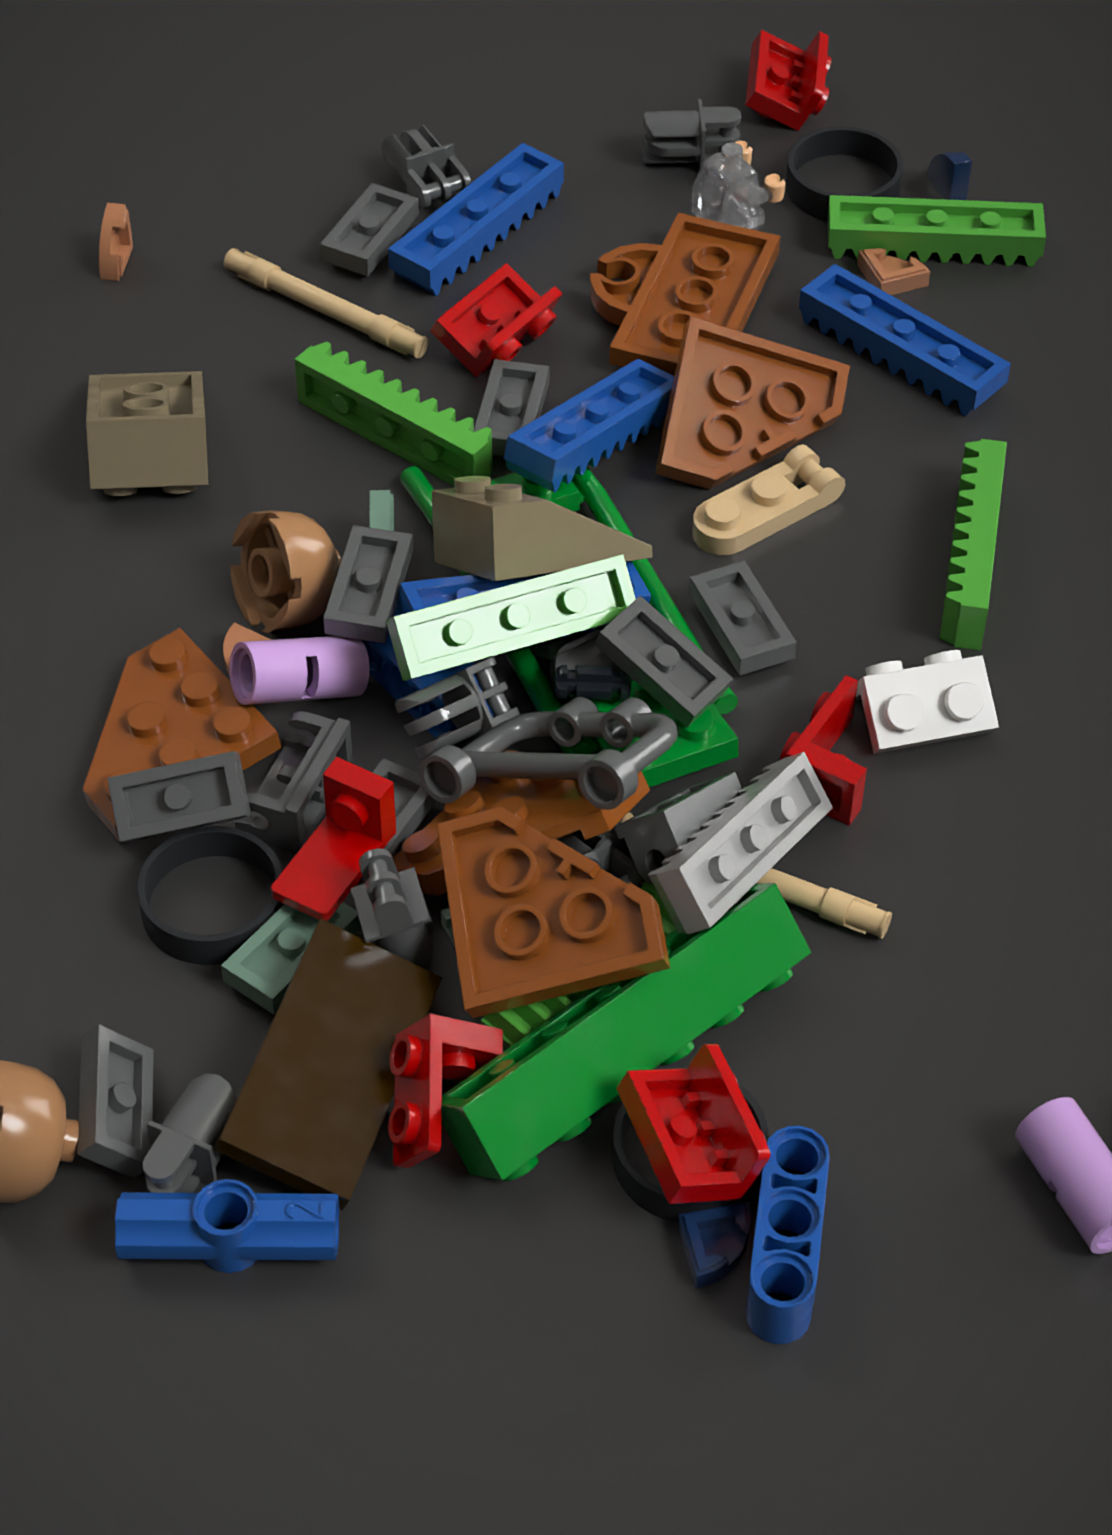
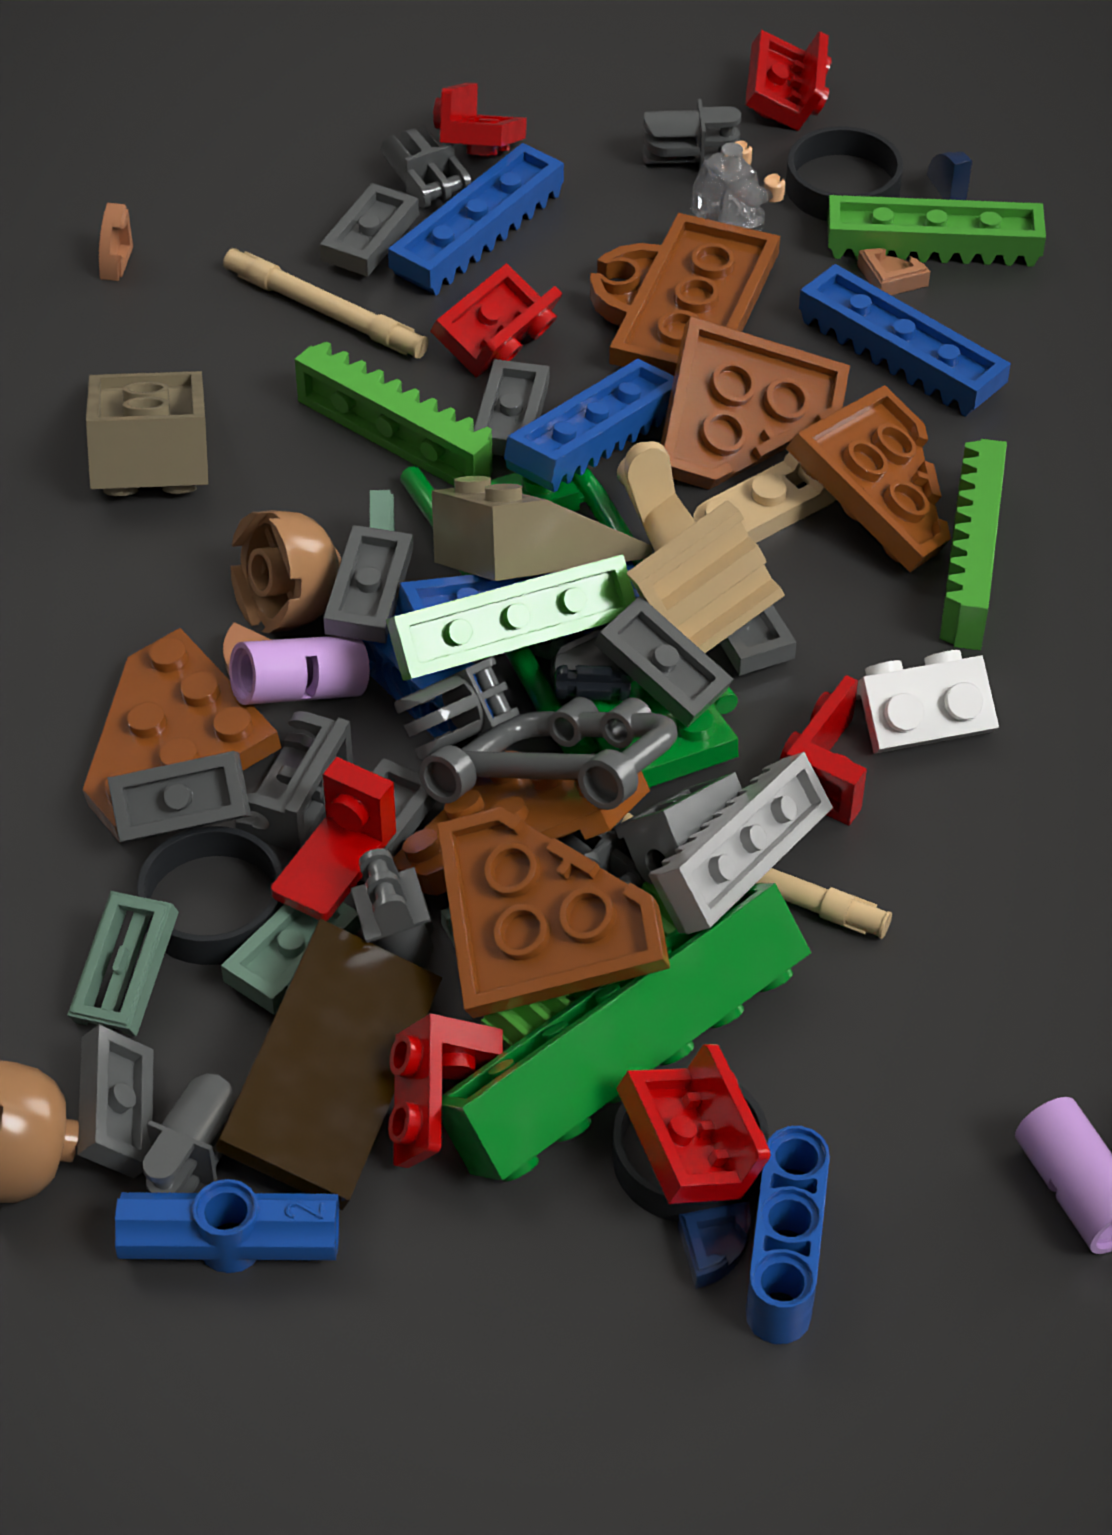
none -> sand green tile [67,891,179,1037]
none -> red bracket [433,83,527,155]
none -> tan piece [617,441,785,653]
none -> dark orange plate [786,385,951,572]

